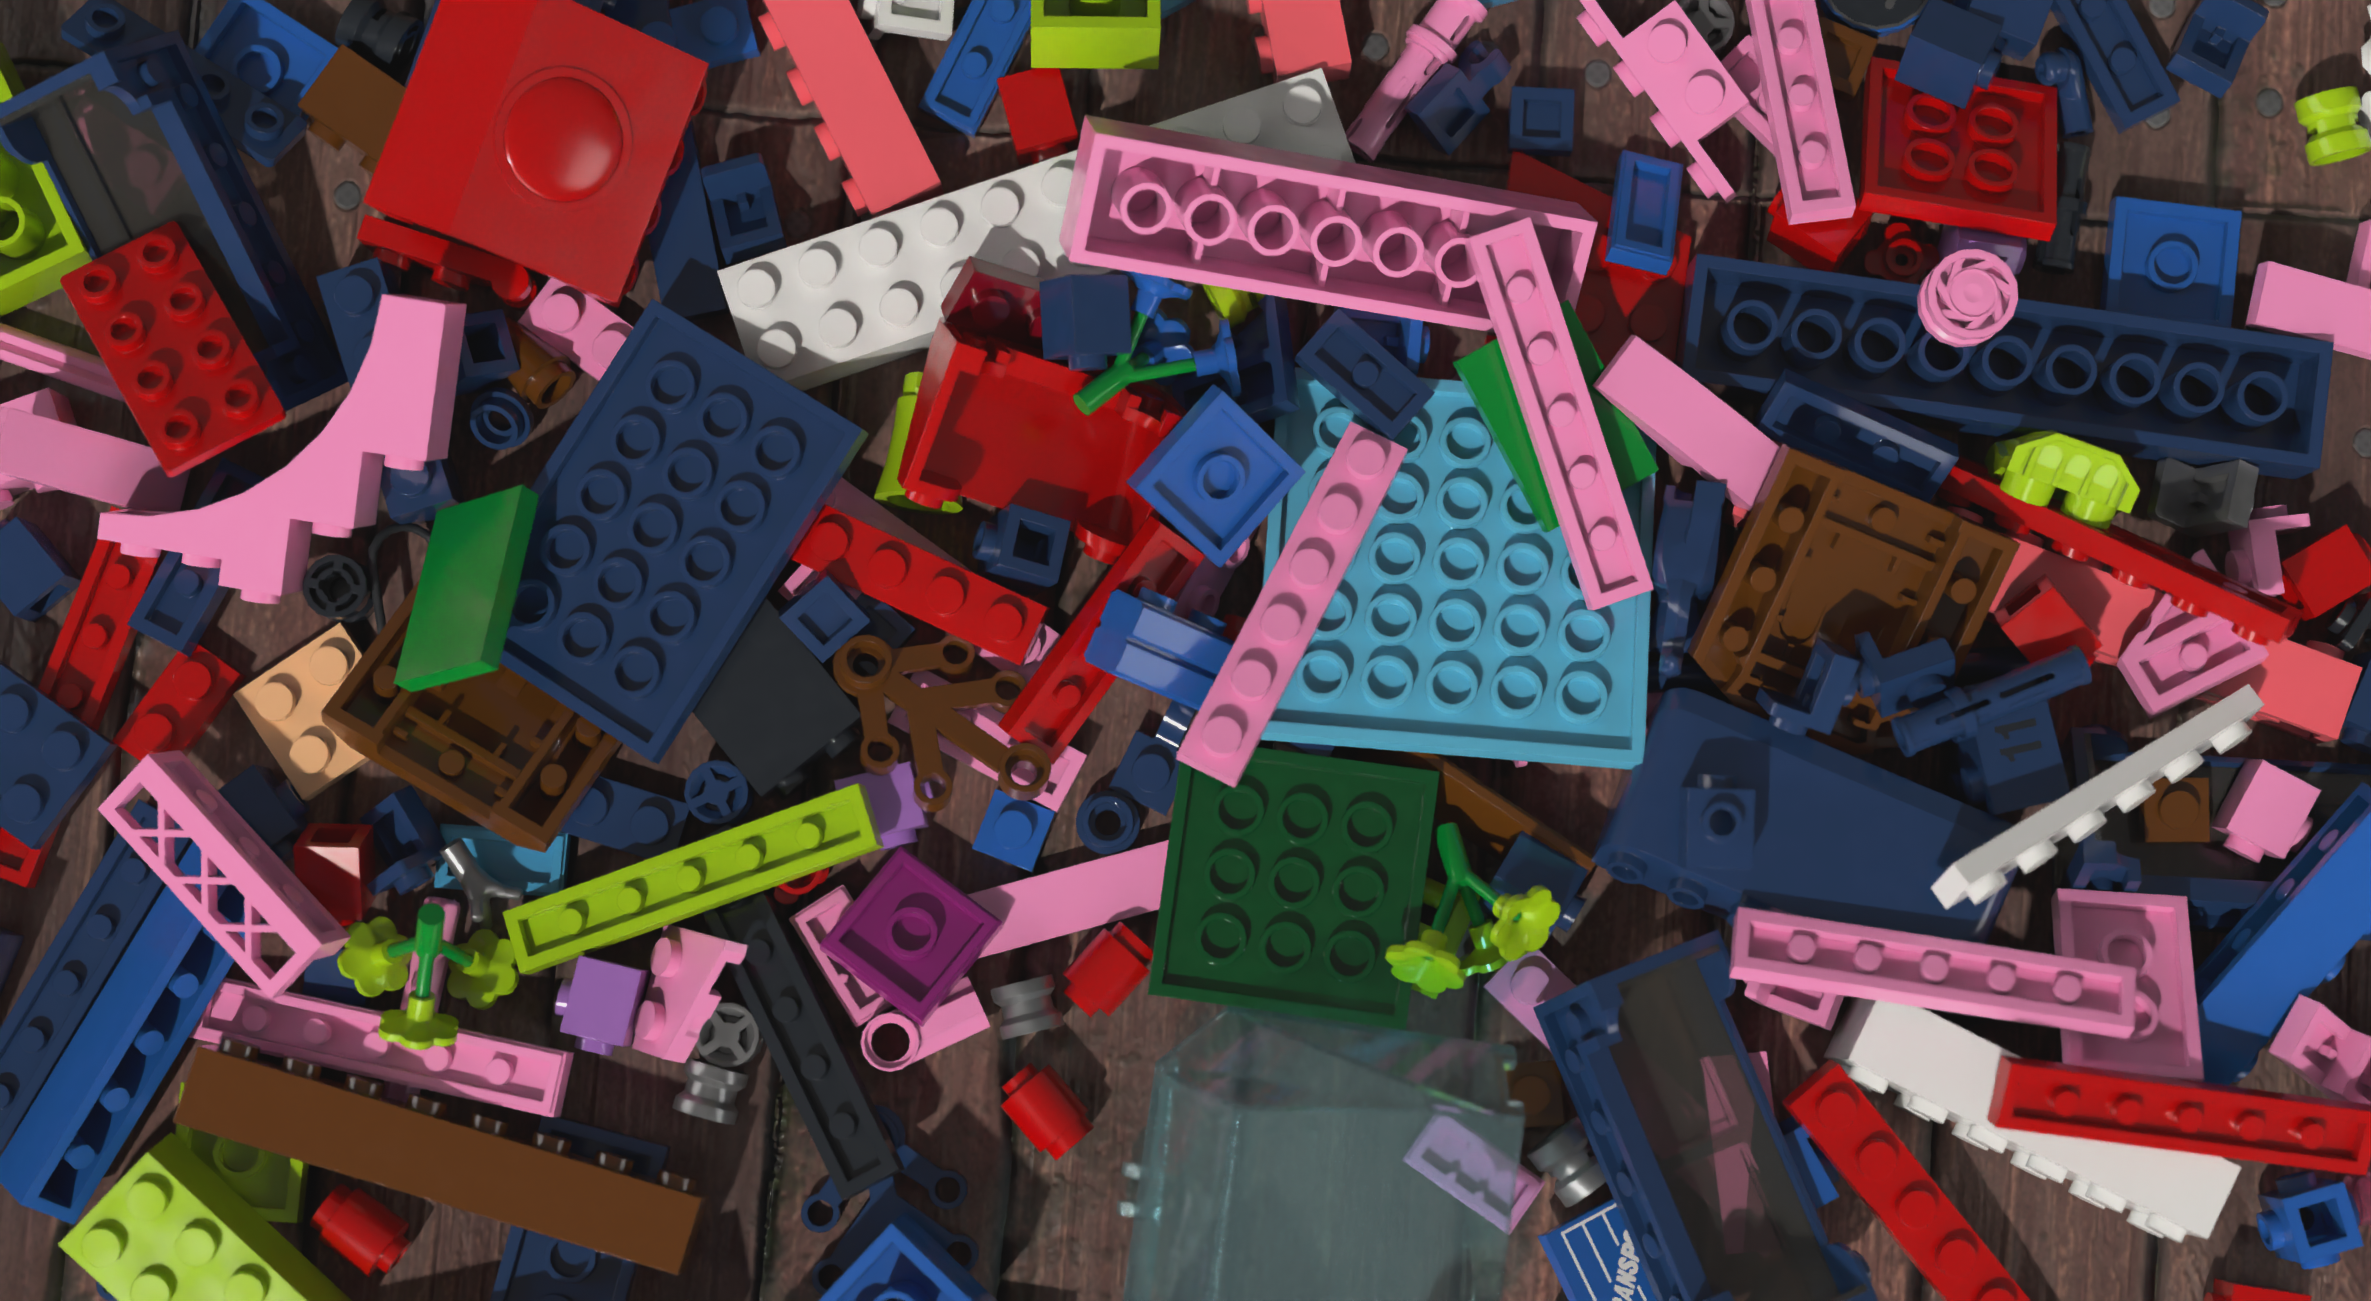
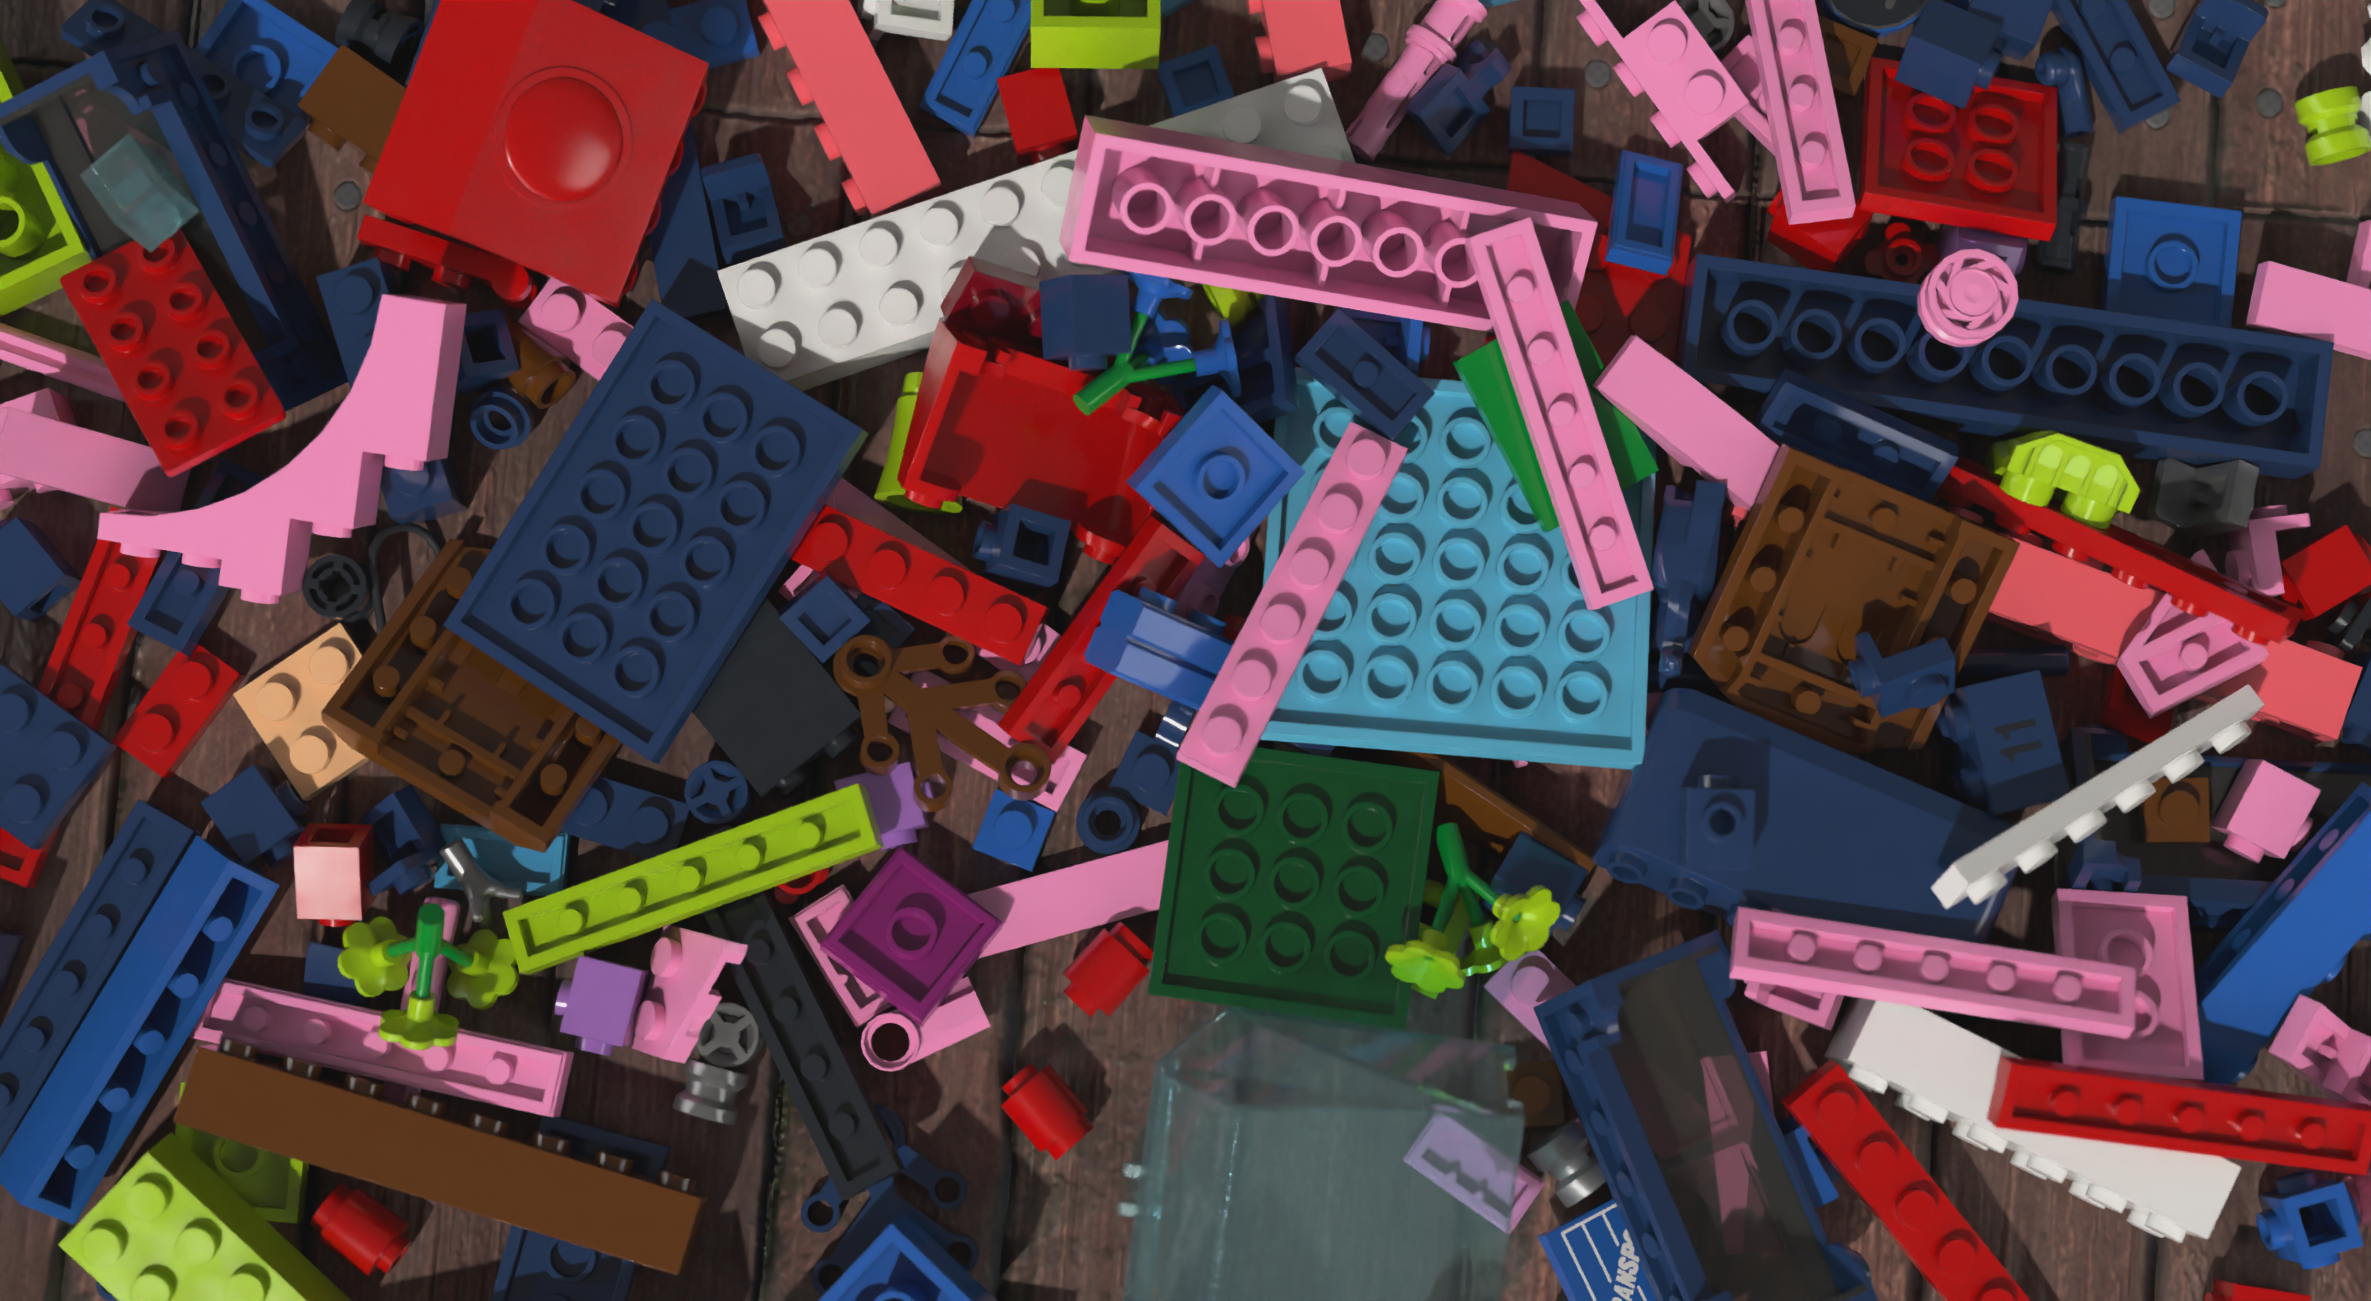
bright pink fence [98,750,351,999] -> none
green tile [394,485,539,692] -> none
flat silver wheel [990,974,1064,1040] -> none
dark blue bracket [1755,637,1859,736] -> none
dark blue pin [1891,644,2092,757] -> none
red brick [1994,573,2103,681] -> none
none -> clear light blue brick [80,133,200,253]
none -> blue plate [1156,44,1235,117]
none -> red plate [2099,665,2174,744]

